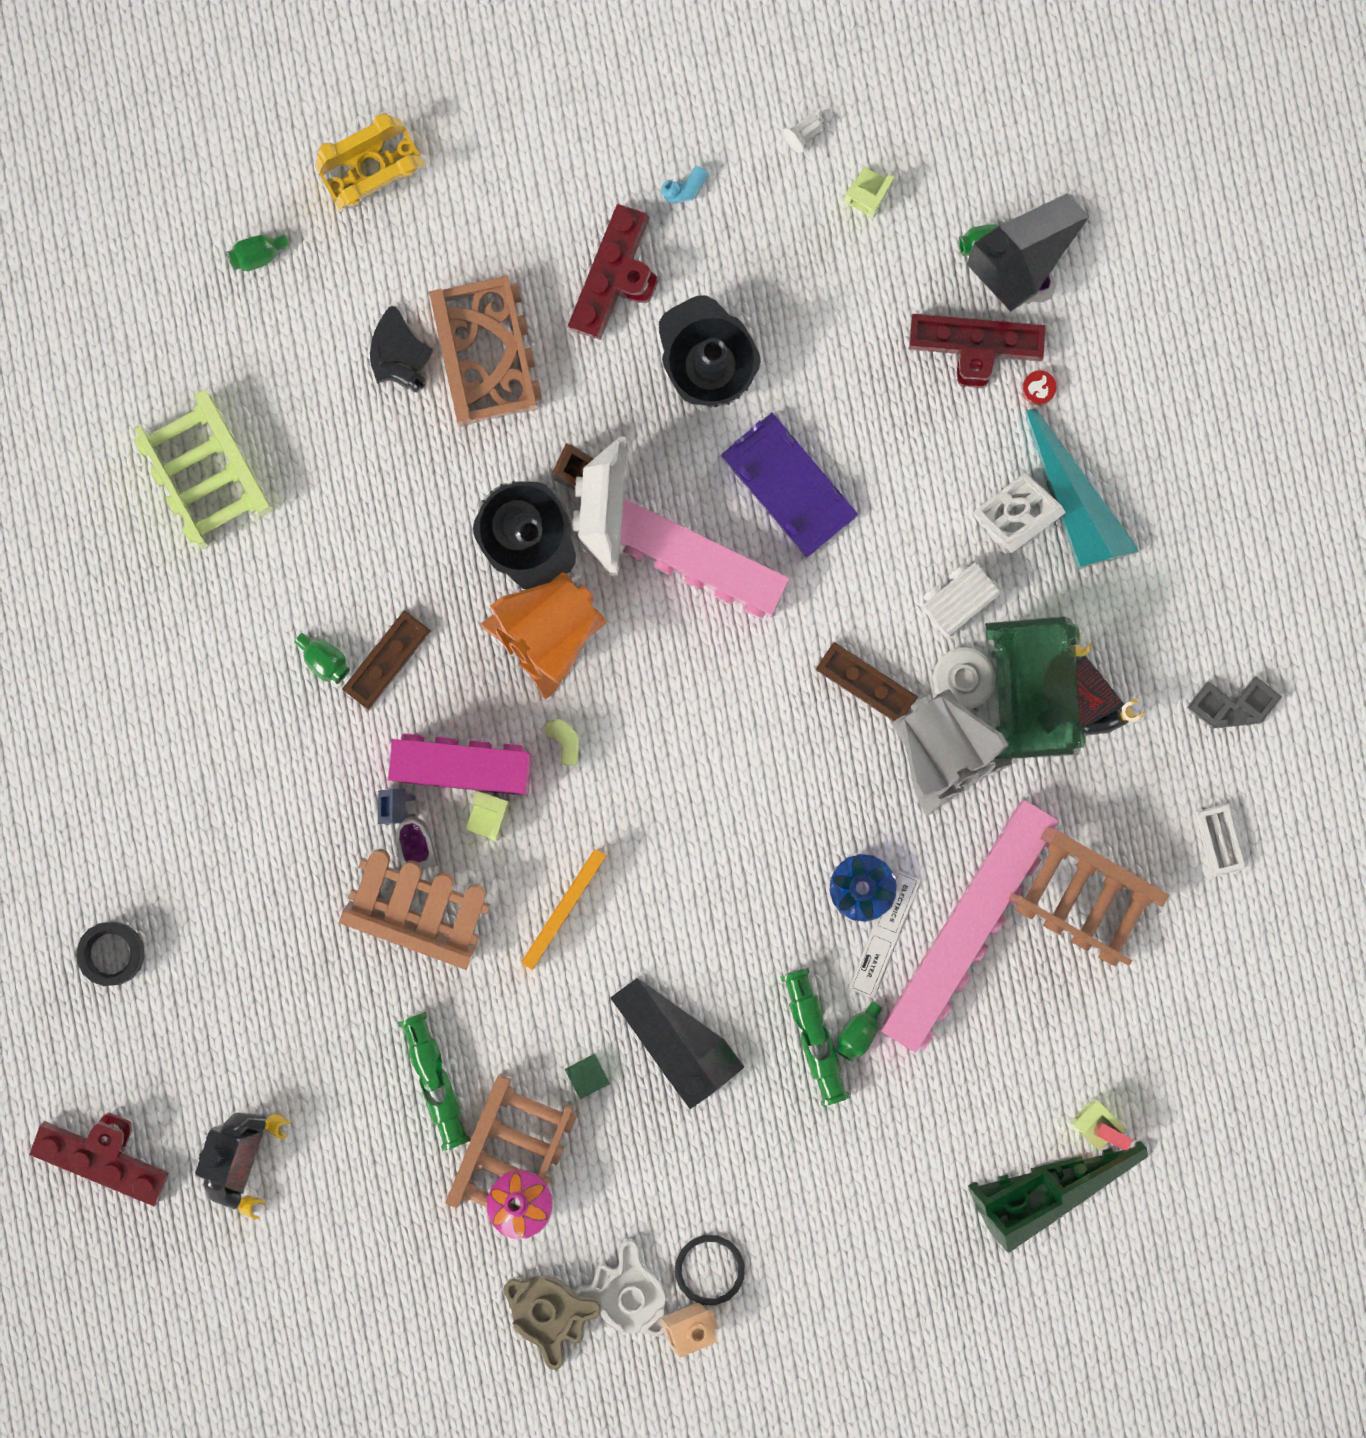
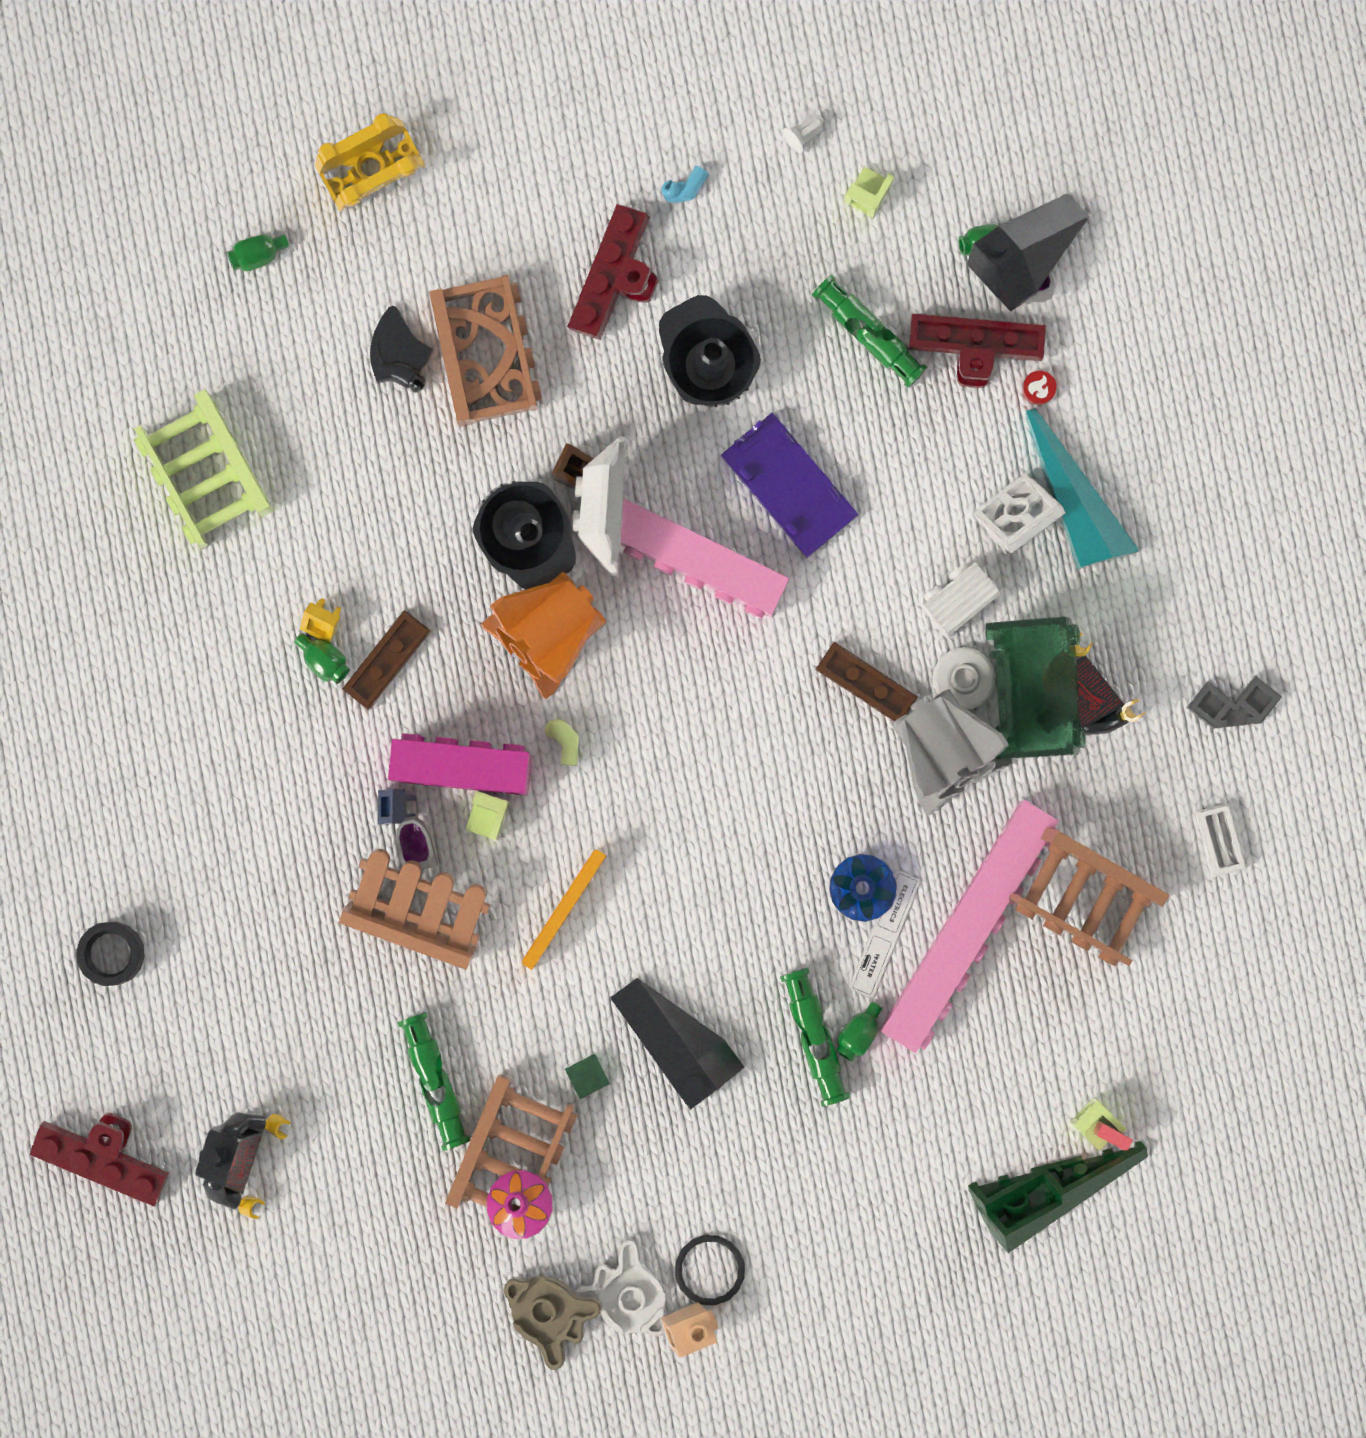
none -> yellow tile [300,598,341,643]
none -> green piece [812,274,928,389]

